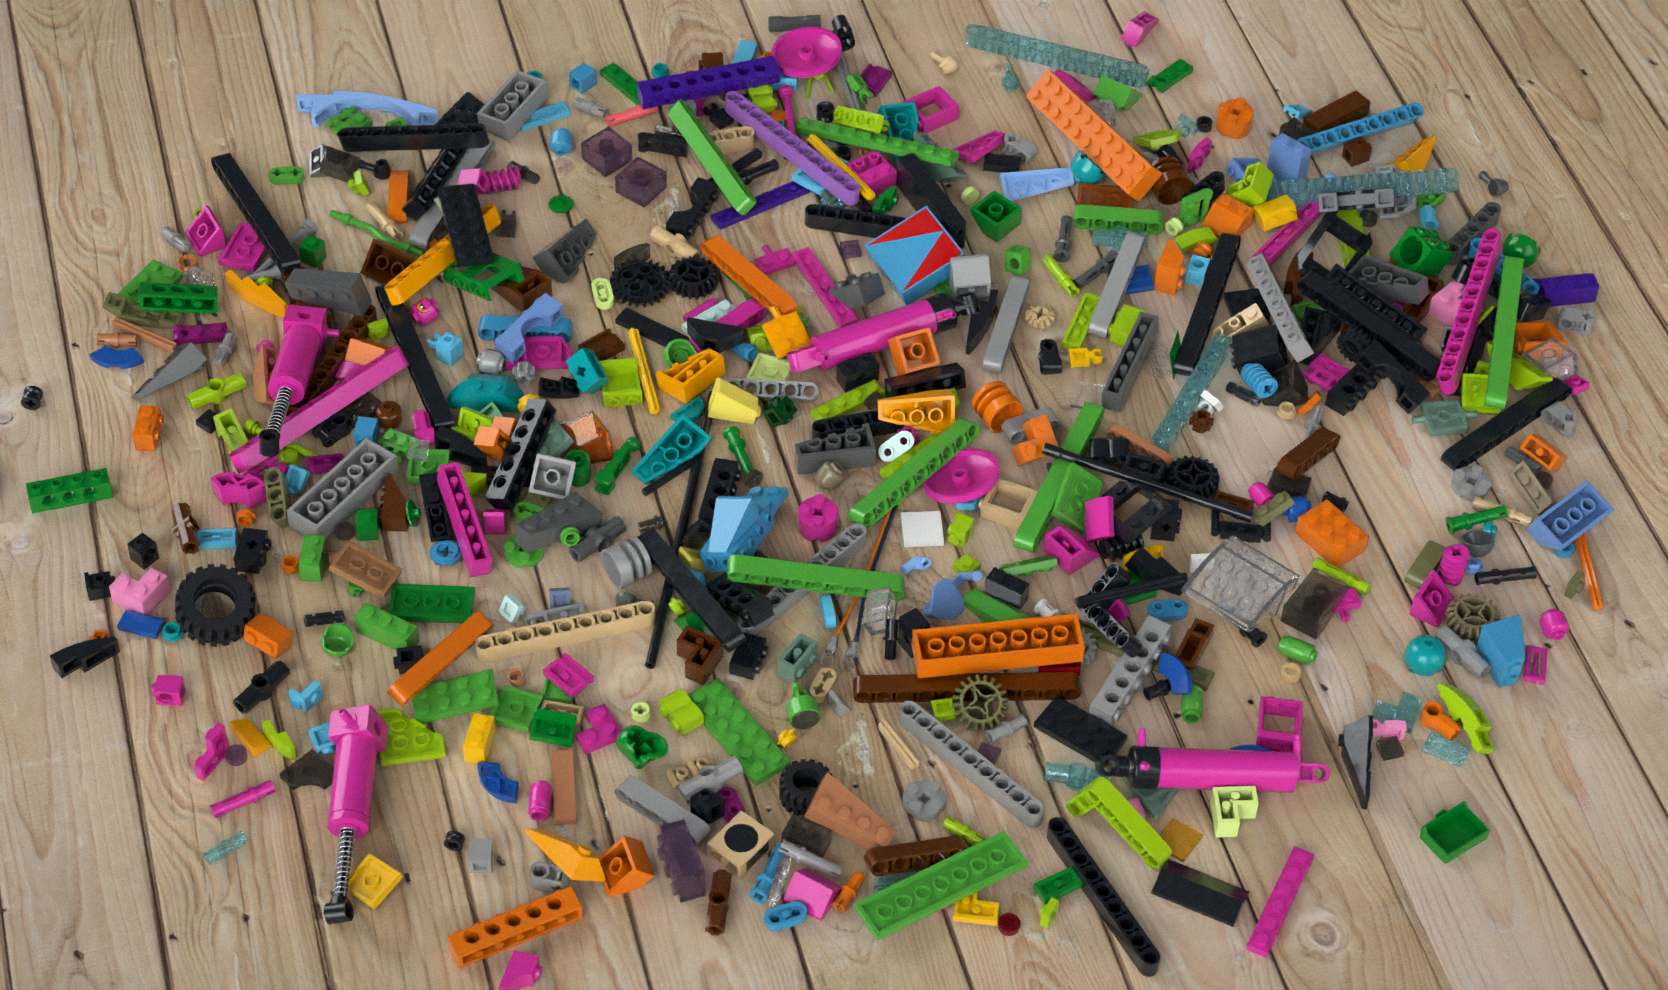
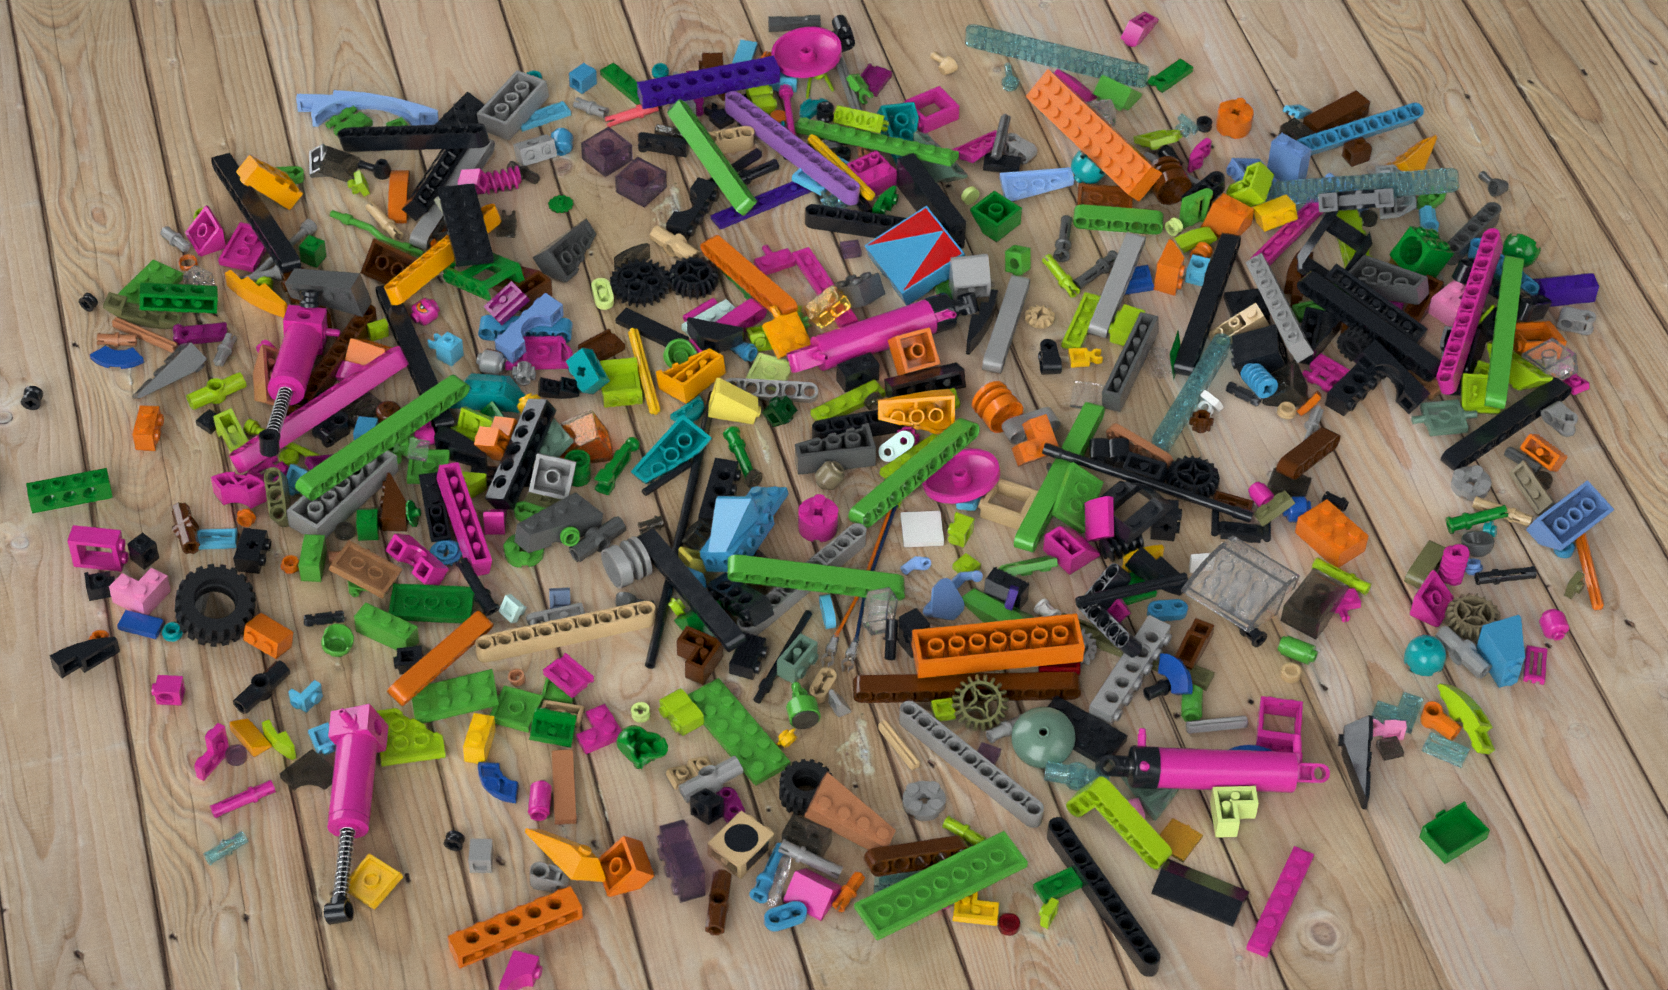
light grey beam [615,775,711,847] -> none
clear light blue piece [1092,226,1149,251] -> none
none -> dark pink window [67,525,129,572]
none -> black bush [79,293,98,312]
none -> light orange wedge [236,155,303,210]
none -> bright green beam [295,375,470,501]
none -> black wheel [299,289,320,308]
none -> dark pink arch [385,534,449,585]
none -> black pin [456,558,500,617]
none -> magenta plate [483,281,530,326]
none -> light grey brick [513,134,557,166]
none -> black bar [753,610,812,704]
none -> teal tile [799,98,828,119]
none -> clear yellow brick [804,285,851,329]
none -> flat silver axle [991,114,1011,160]
none -> dark purple tile [1004,585,1019,610]
none -> sand green dish [1012,707,1075,769]
none -> light grey axle [1186,715,1248,734]

